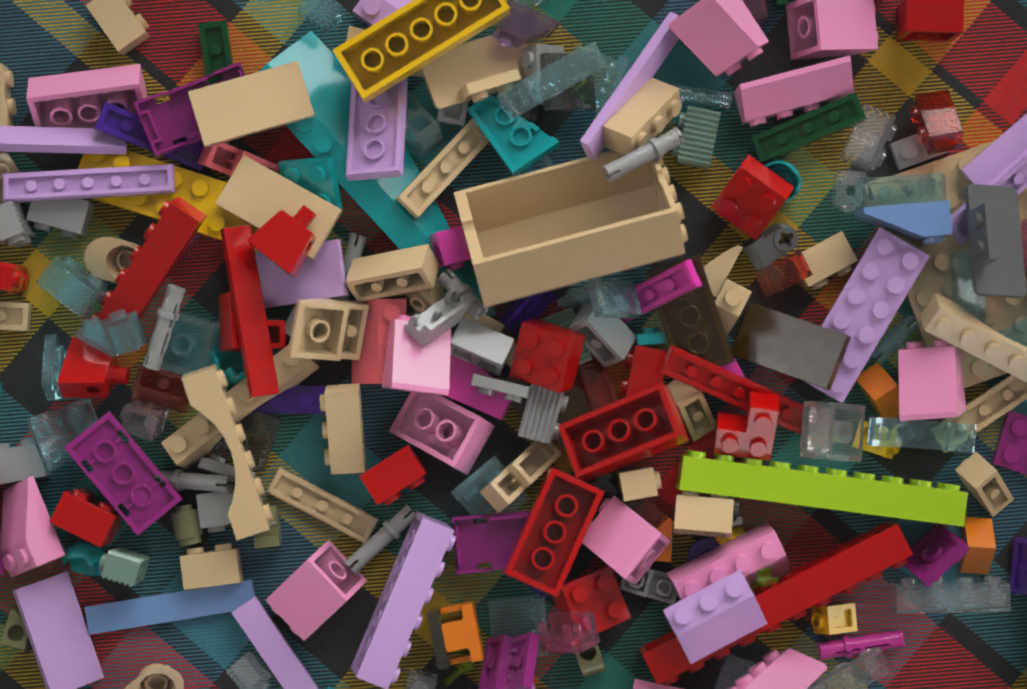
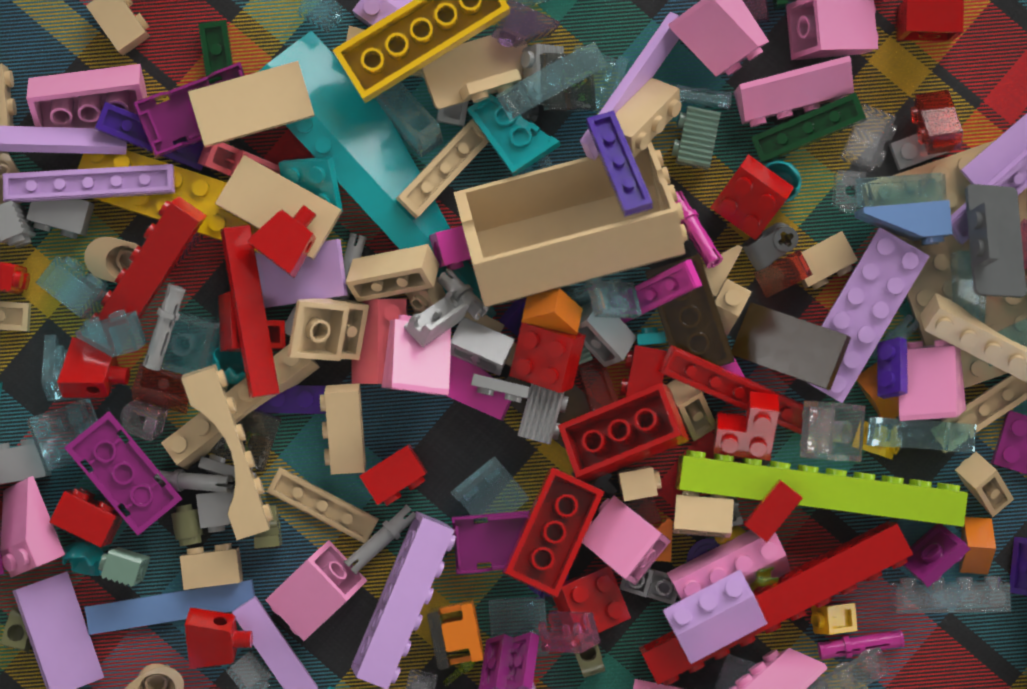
lavender tile [346,77,408,181] -> none
bright pink slope [389,392,495,475] -> none
tan slope [480,441,562,513] -> none
light grey pin [602,127,684,183] -> none
none -> red torso [185,608,253,668]
none -> orange slope [521,288,583,335]
none -> dark purple plate [587,110,653,217]
none -> dark pink pin [675,191,723,269]
none -> red tile [744,479,803,542]
none -> dark purple plate [877,337,908,399]

